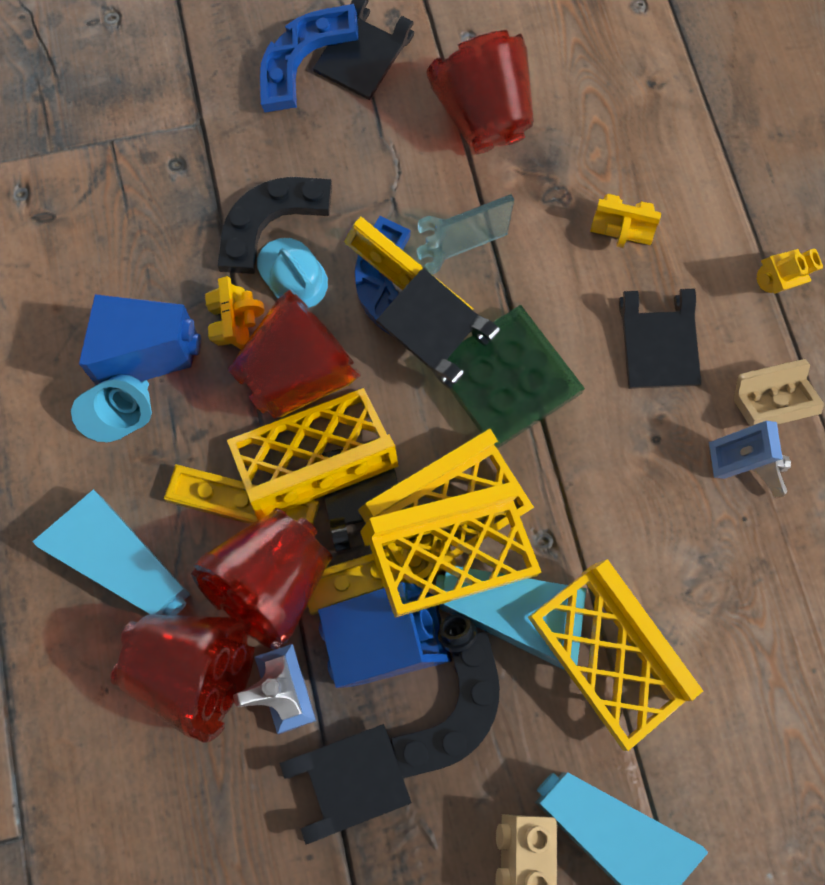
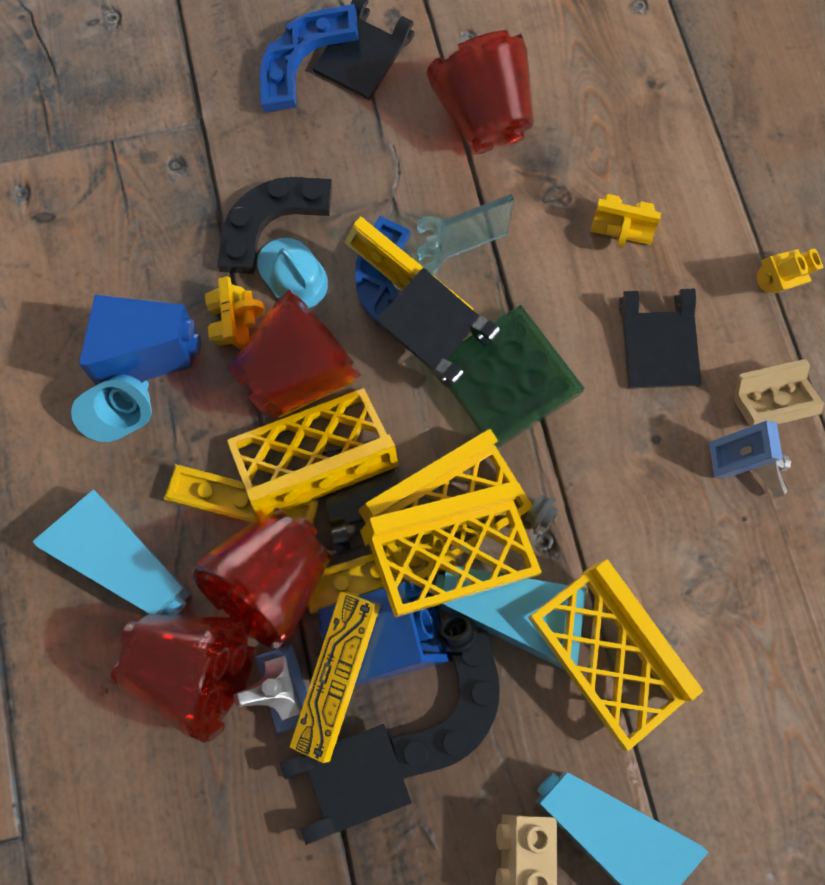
none -> yellow tile [290,591,381,763]
none -> dark grey plate [525,495,559,531]

